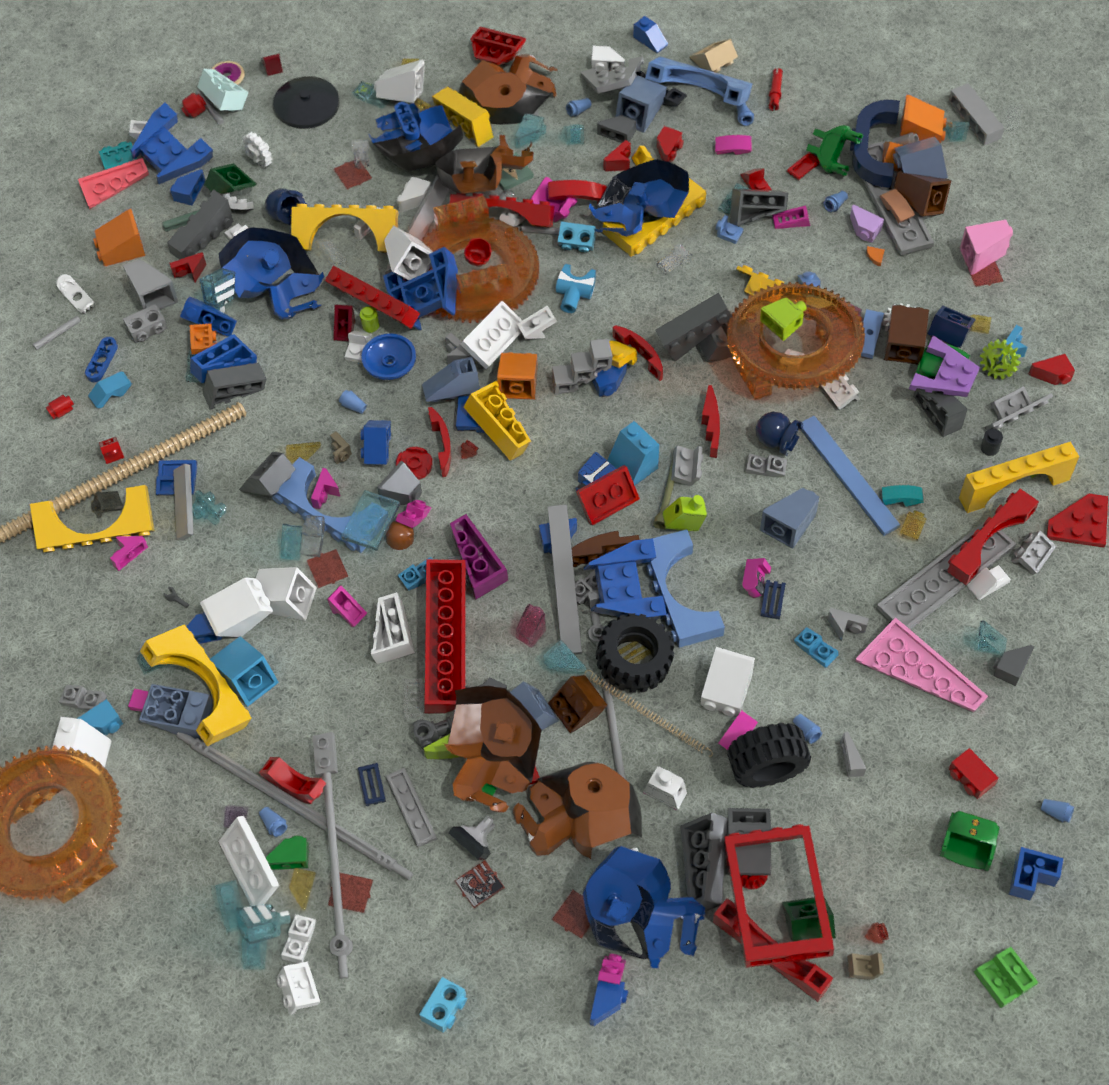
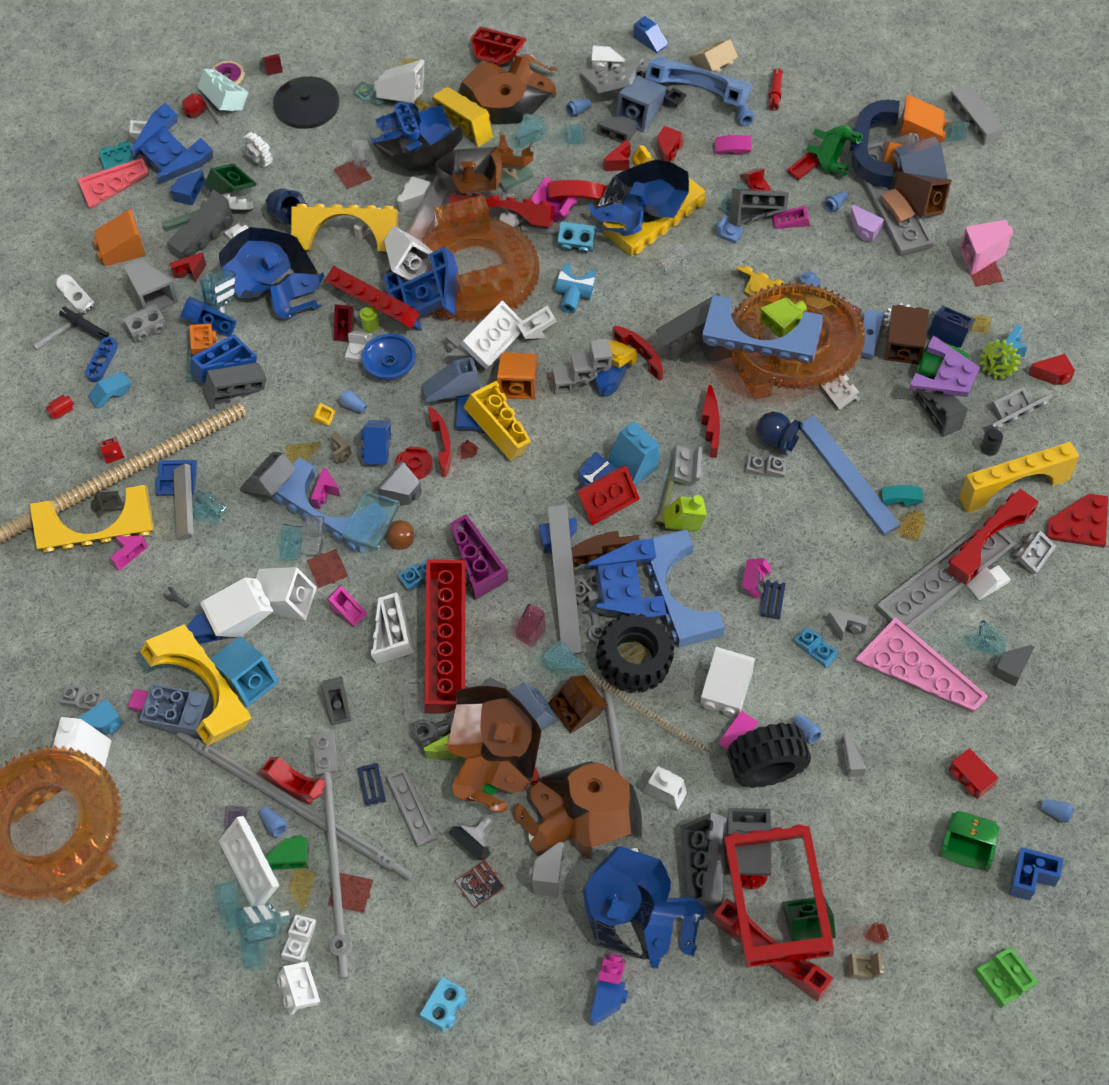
dark pink slope [396,500,432,528] -> none
red hair [464,238,492,267] -> none
clear red piece [552,890,590,939] -> none
sand blue slope [760,488,819,549] -> none
orange tile [866,246,884,266] -> none
none -> black pin [59,306,109,340]
none -> yellow slope [310,403,336,426]
none -> dark grey slope [323,677,351,725]
none -> light grey slope [529,842,564,897]
none -> medium blue arch [702,295,823,364]

